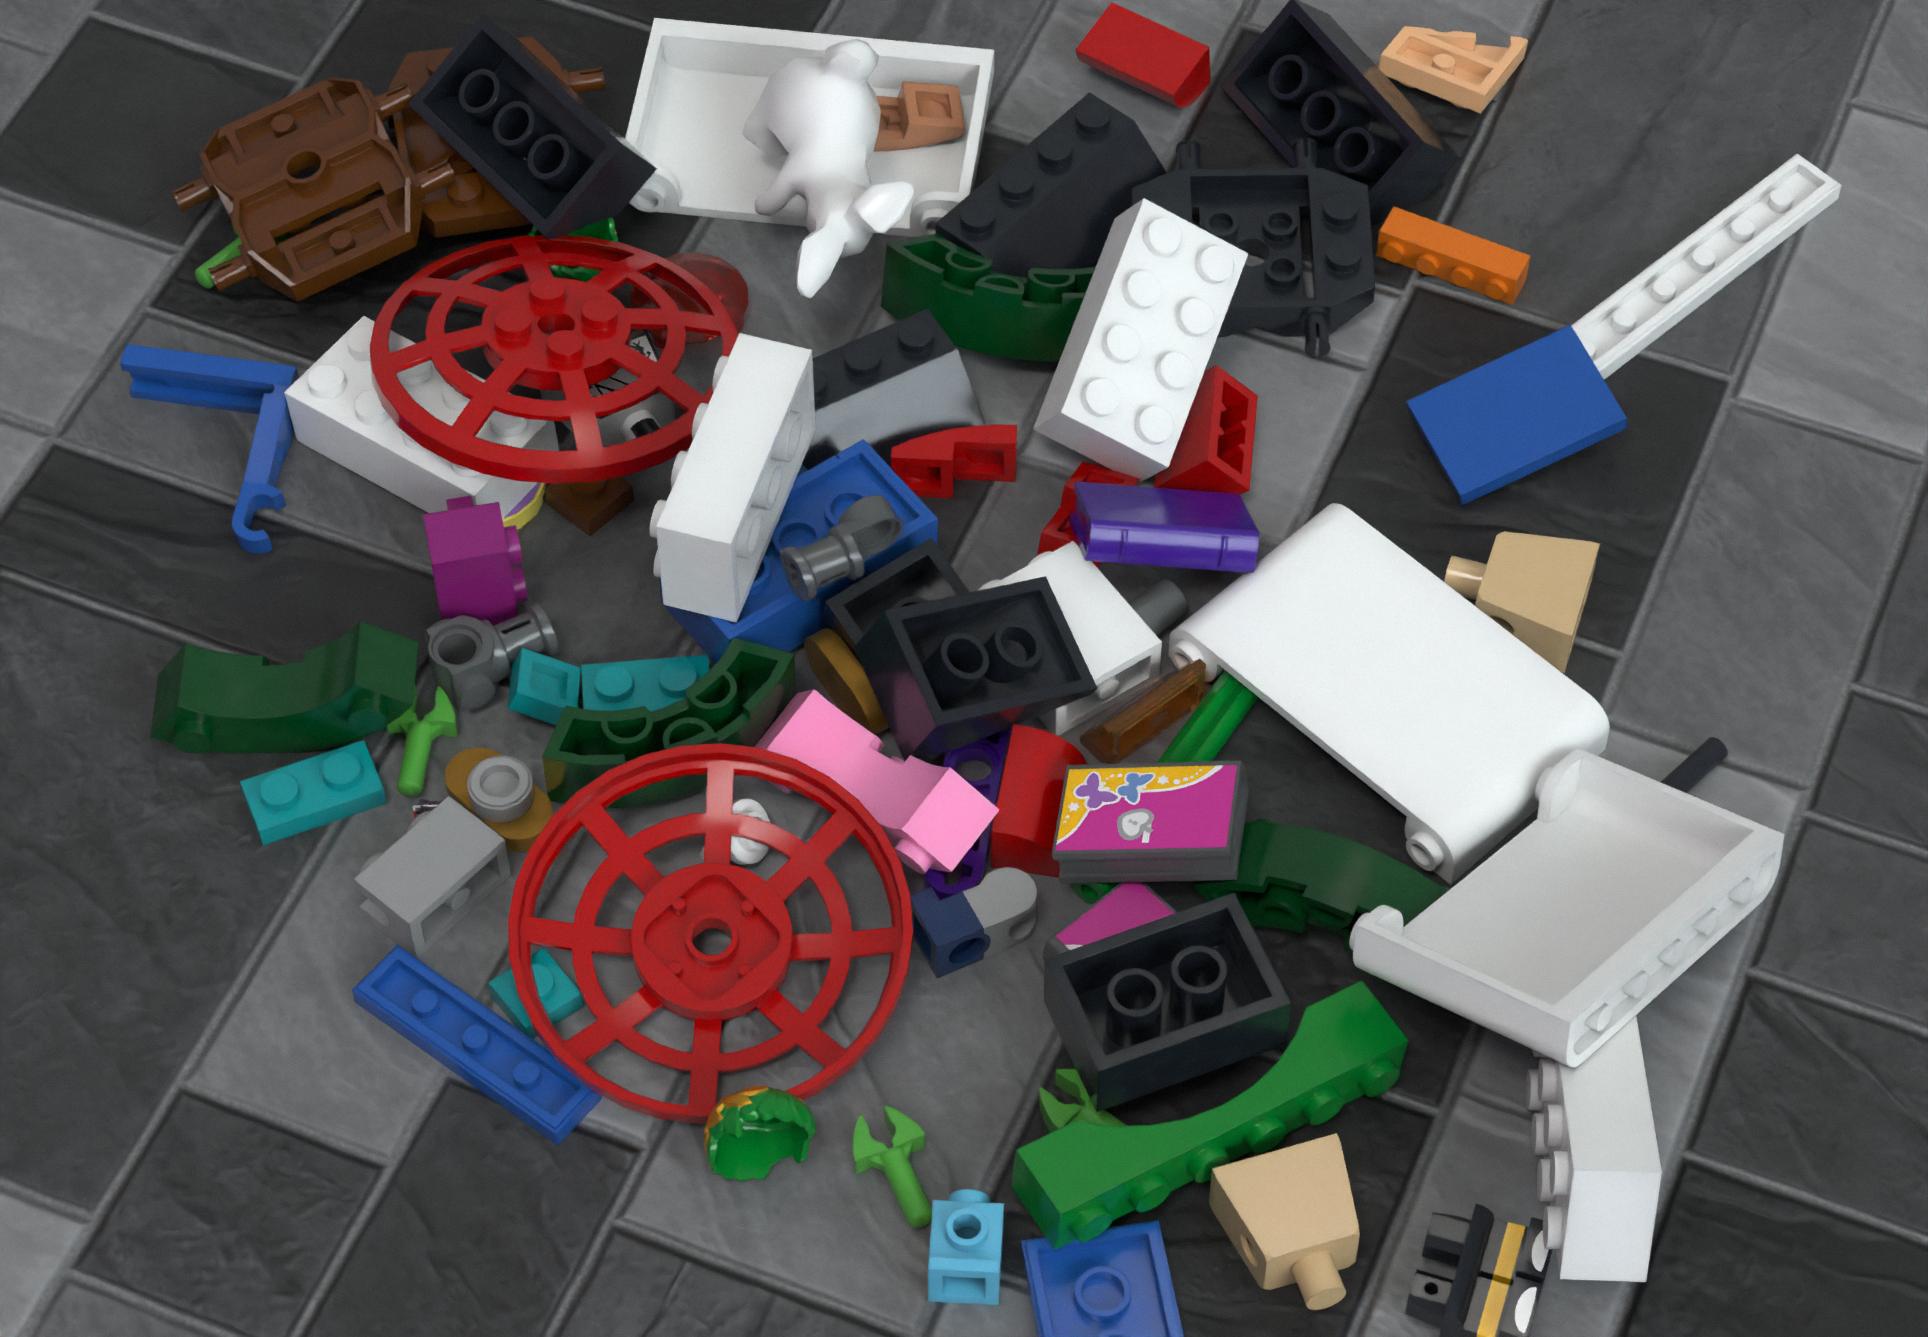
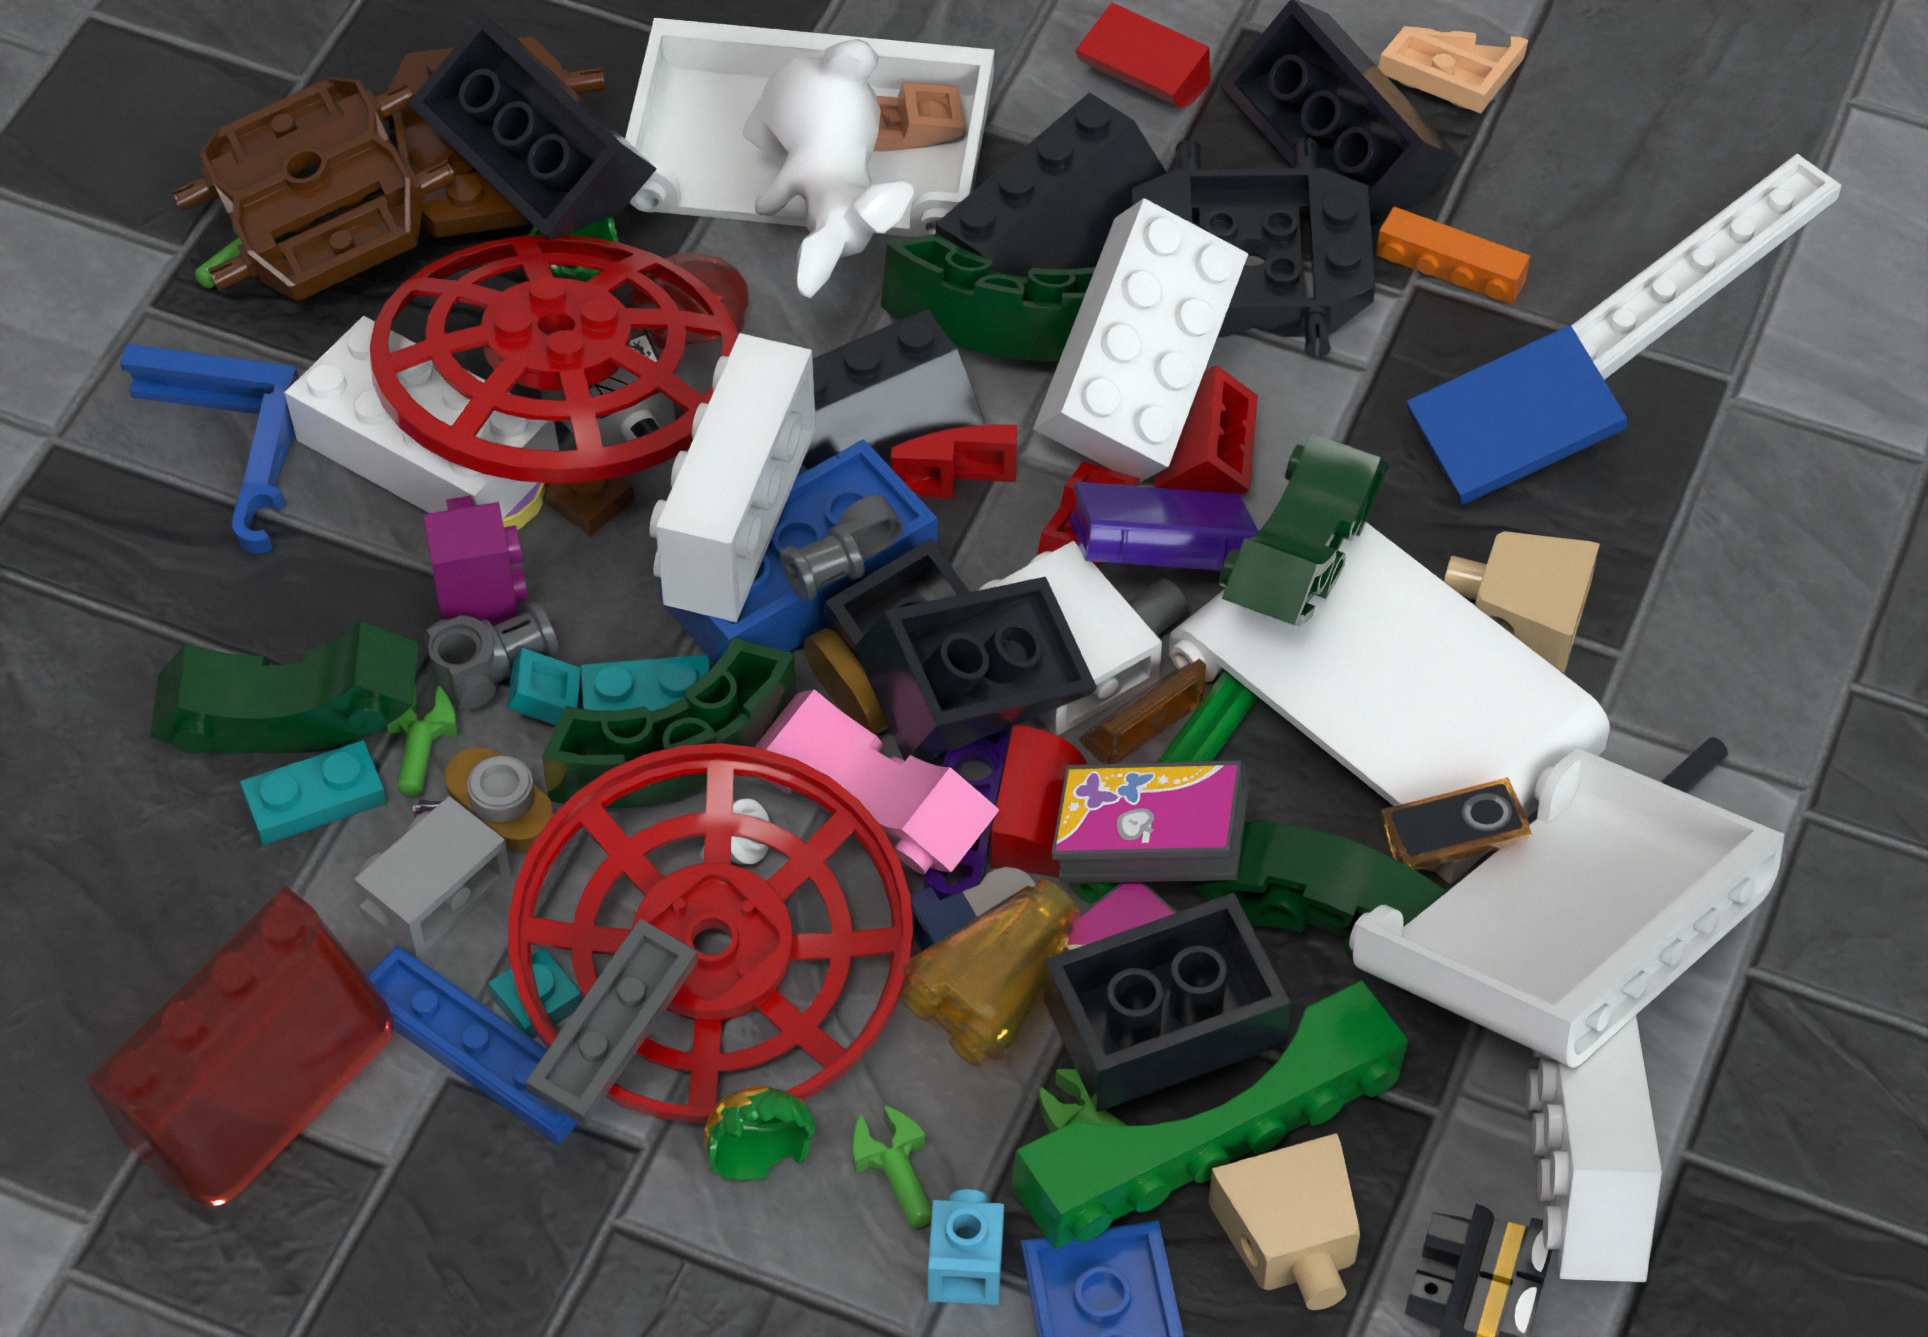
none -> clear red windscreen [86,886,394,1206]
none -> dark grey plate [526,918,699,1126]
none -> clear yellow cone [900,879,1080,1067]
none -> dark green brick [1219,433,1390,626]
none -> slope [1380,777,1532,870]

